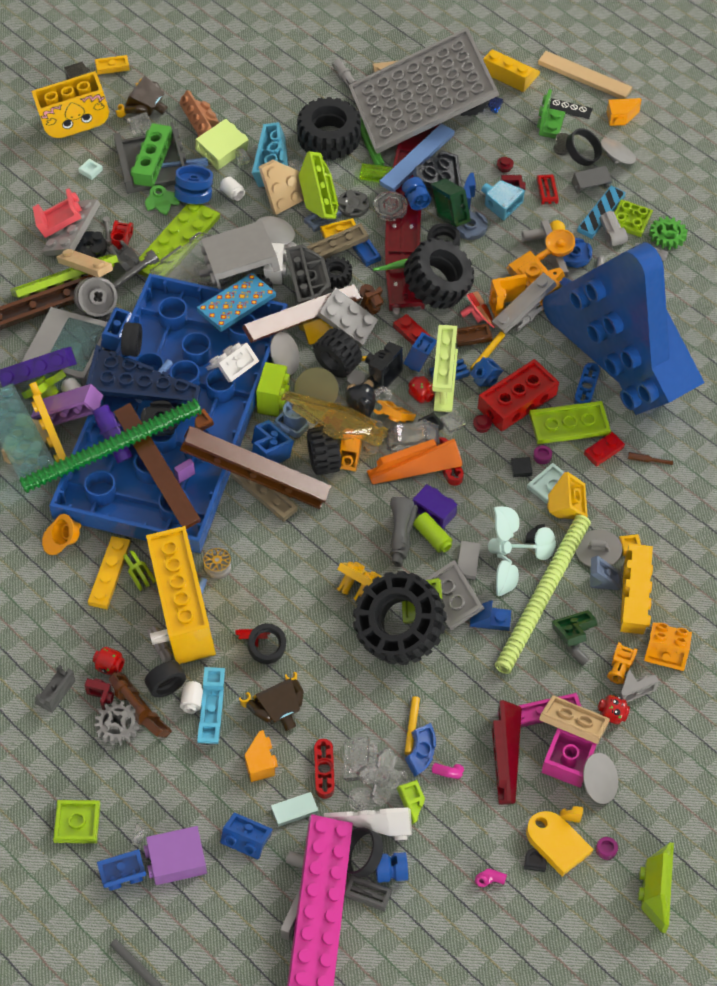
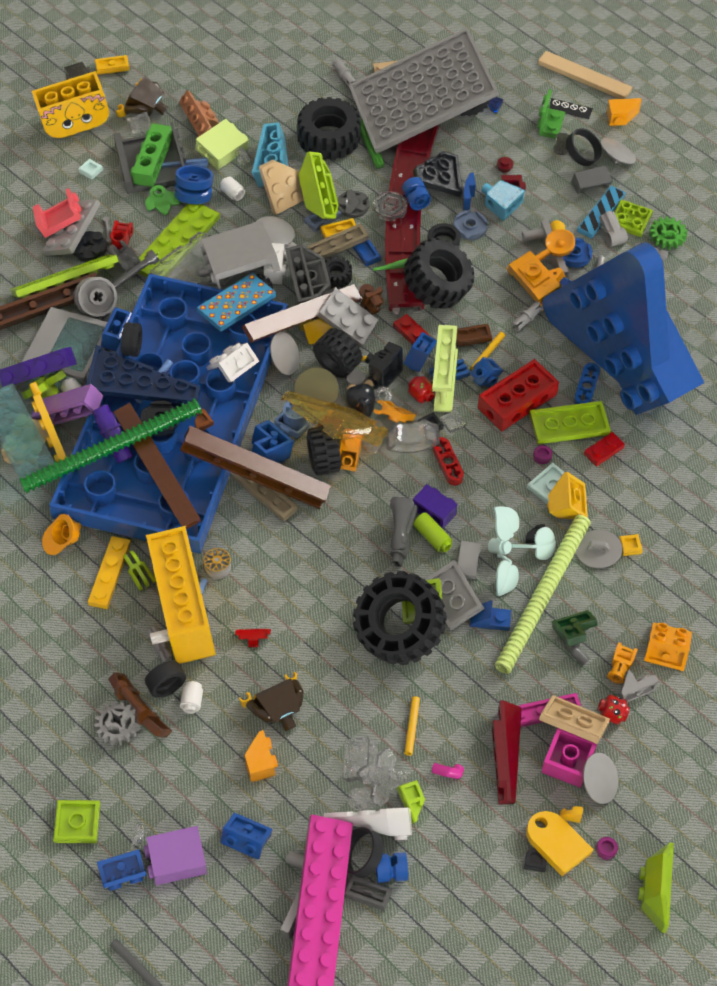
dark grey hinge [35,665,75,713] -> none
tan plate [57,249,113,278] -> none
dark red bracket [84,678,114,710] -> none
red head [93,647,125,676] -> none
medium lavender tile [174,459,195,483] -> none
medium azure slope [197,667,225,744] -> none
black tyre [247,623,286,664] -> none
lime brick [256,362,290,417] -> none
light aqua tile [271,792,318,827] -> none
red beam [314,739,335,799] -> none
yellow plate [337,561,382,601] -> none
clear neon green tile [359,163,393,182] -> none
orange wedge [367,439,463,485] -> none
medium blue tile [380,123,455,193] -> none
blue tile [405,723,436,777] -> none
dark green window [431,178,471,227] -> none
shield [460,291,495,328] -> none
dark red plate [473,415,492,433] -> none
dark pink arm [475,869,507,887] -> none
yellow slope [483,49,540,92] -> none
light orange bracket [489,274,527,319] -> none
light grey plate [492,272,557,334] -> none
black tile [511,457,533,478] -> none
red tile [536,174,559,205] -> none
sand blue slope [590,555,621,590] -> none
yellow wedge [620,544,653,635] -> none
reddish brown piece [627,452,673,465] -> none

